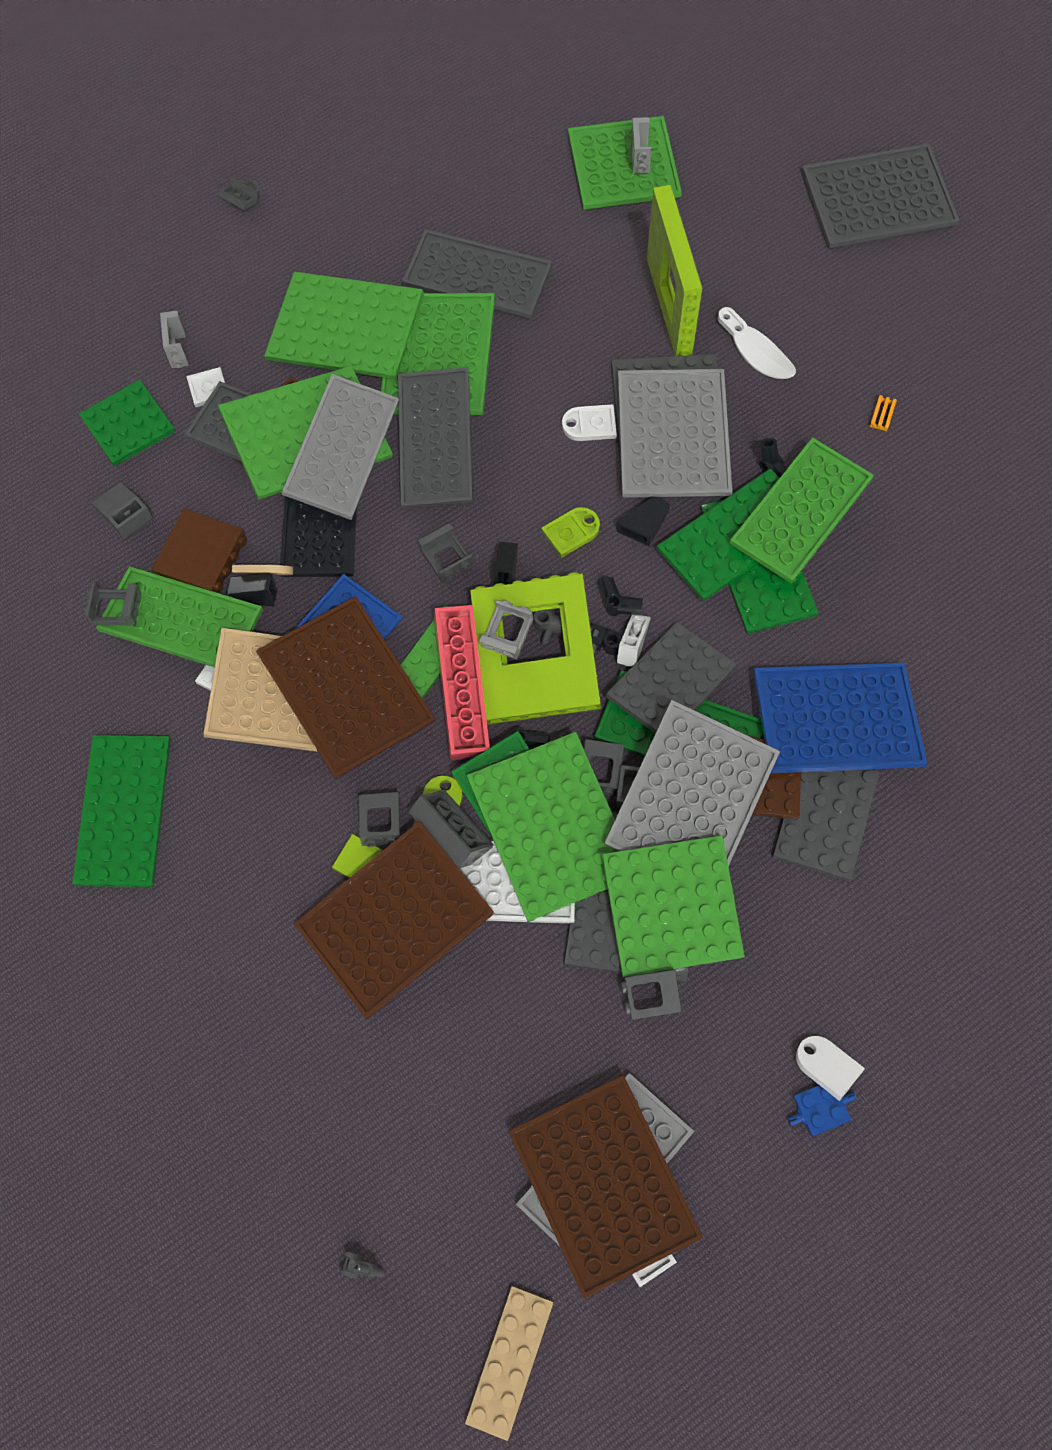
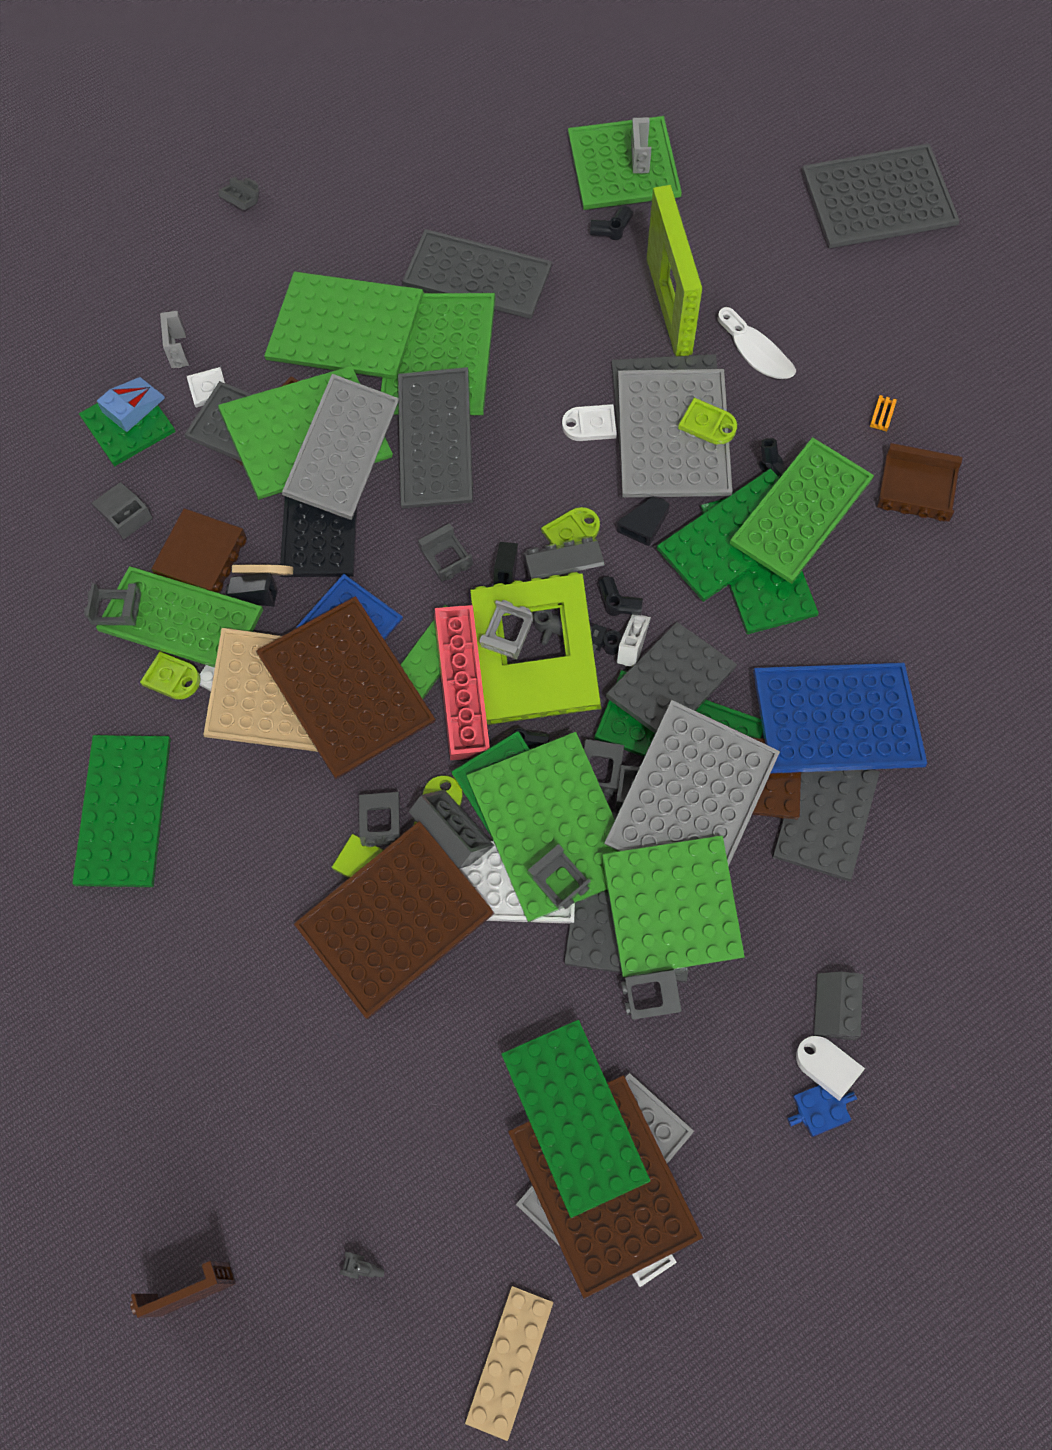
none -> medium blue slope [97,377,165,432]
none -> reddish brown panel [130,1261,236,1318]
none -> lime tile [140,652,201,699]
none -> green plate [501,1020,651,1219]
none -> dark grey slope [523,536,605,579]
none -> dark grey window [527,844,591,910]
none -> black piece [590,205,633,240]
none -> lime tile [678,398,737,444]
none -> dark grey slope [814,972,863,1041]
none -> reddish brown panel [877,443,963,522]

